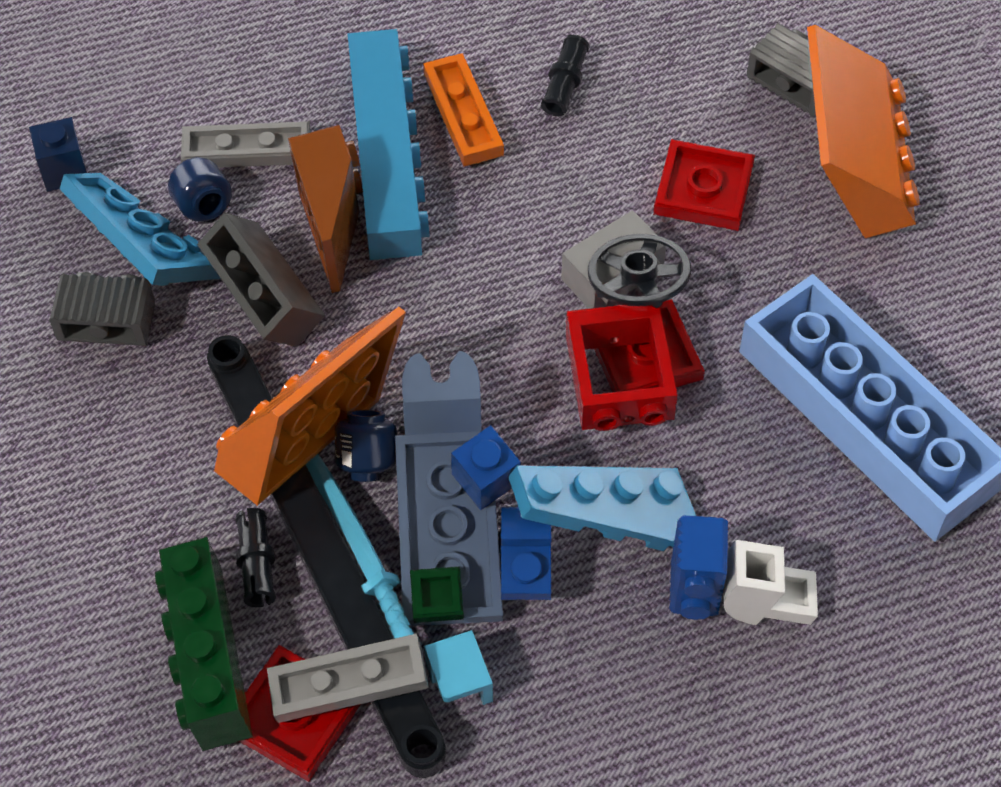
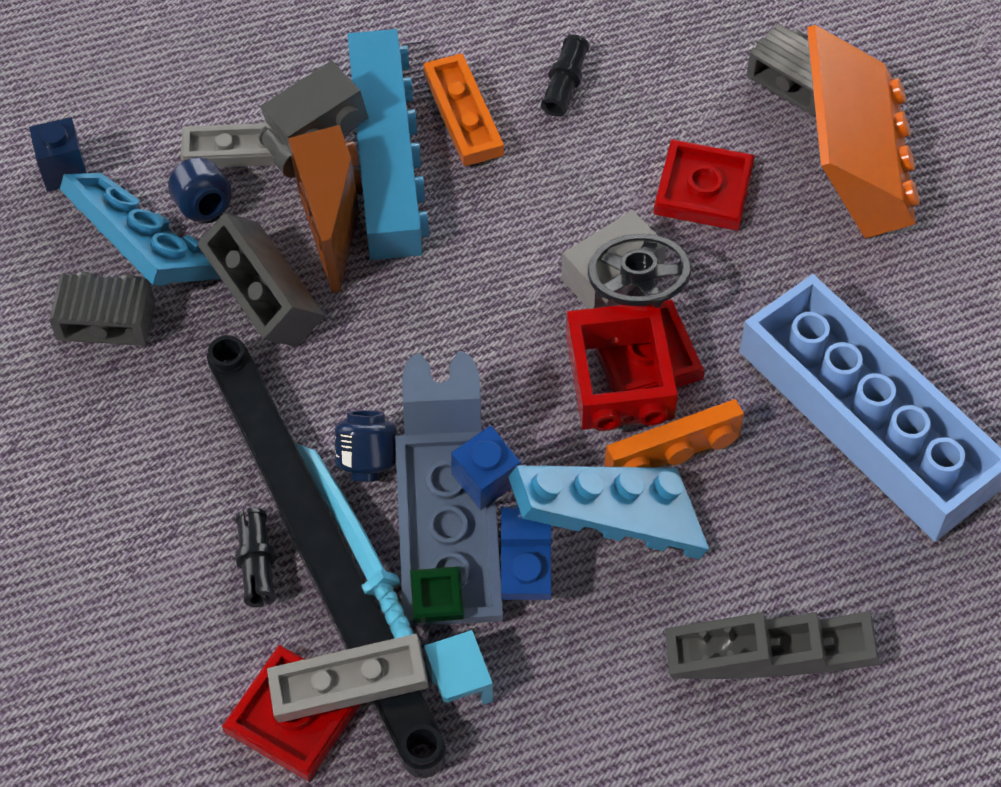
dark green brick [155,537,253,751] -> none
orange slope [214,306,406,506] -> none
blue brick [669,515,728,620] -> none
white brick [723,540,818,625] -> none
none -> dark grey hinge [258,60,369,178]
none -> orange plate [604,399,744,468]
none -> dark grey slope [665,611,880,679]

